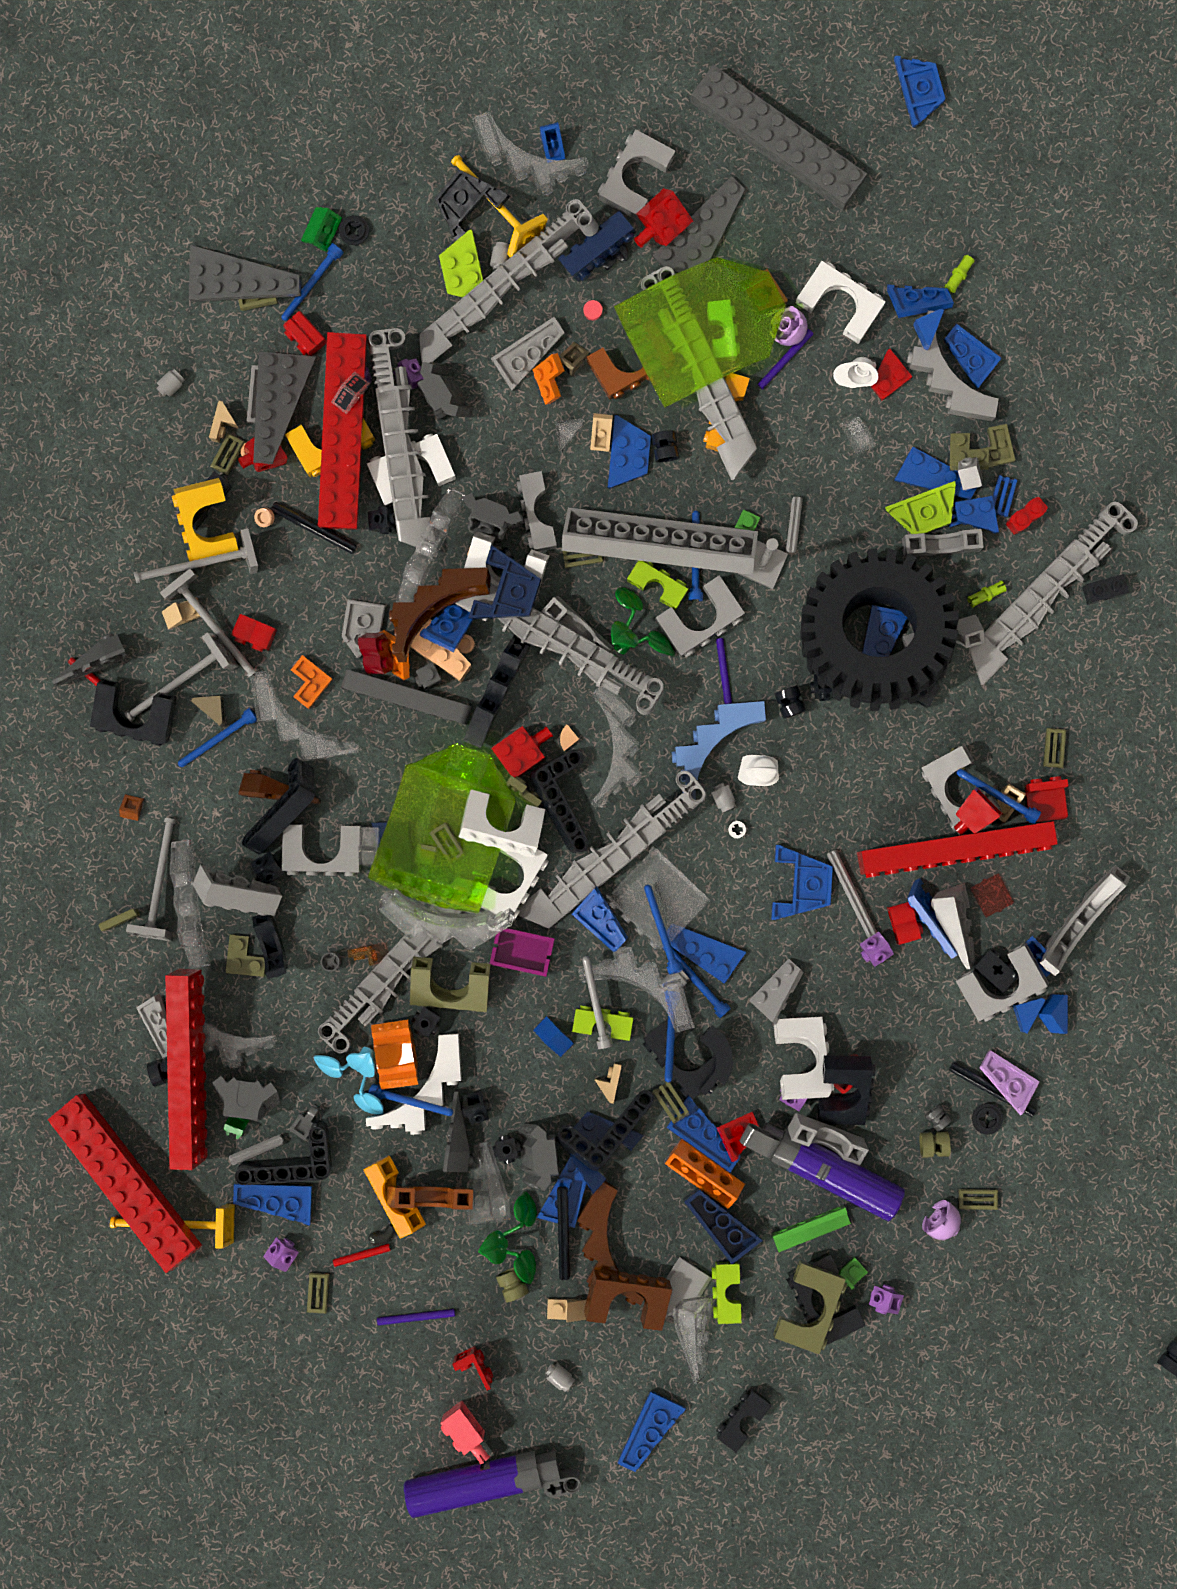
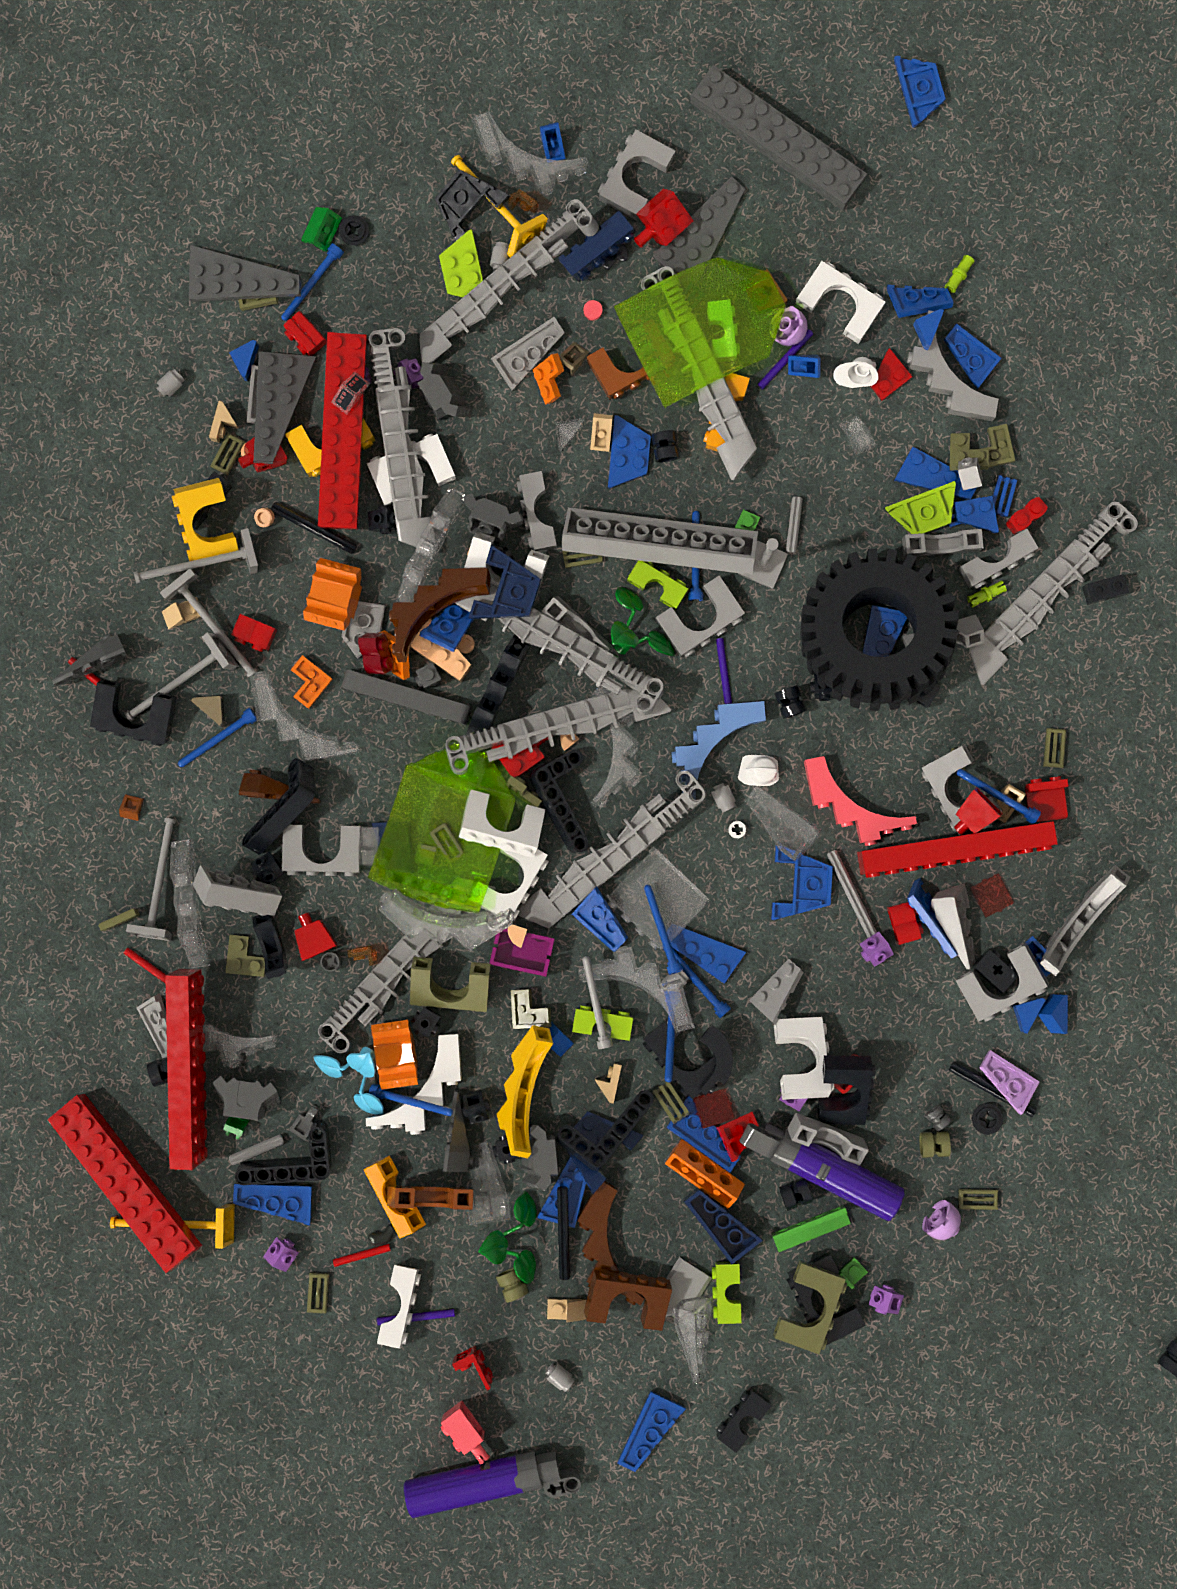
none -> red bar [124,947,166,984]
none -> blue slope [229,340,259,381]
none -> red torso [295,912,338,961]
none -> orange slope [303,558,362,631]
none -> white arch [377,1265,421,1349]
none -> light grey piece [445,687,671,775]
none -> yellow arch [497,1025,553,1158]
none -> clear orange bracket [508,188,538,213]
none -> light nougat tile [508,924,527,948]
none -> plate [511,989,552,1029]
none -> clear red piece [693,1088,735,1129]
none -> clear wedge [745,785,822,861]
none -> black wheel [779,1178,813,1211]
none -> blue slope [788,355,820,378]
none -> coral arch [804,756,917,846]
none -> light grey arch [958,529,1038,589]

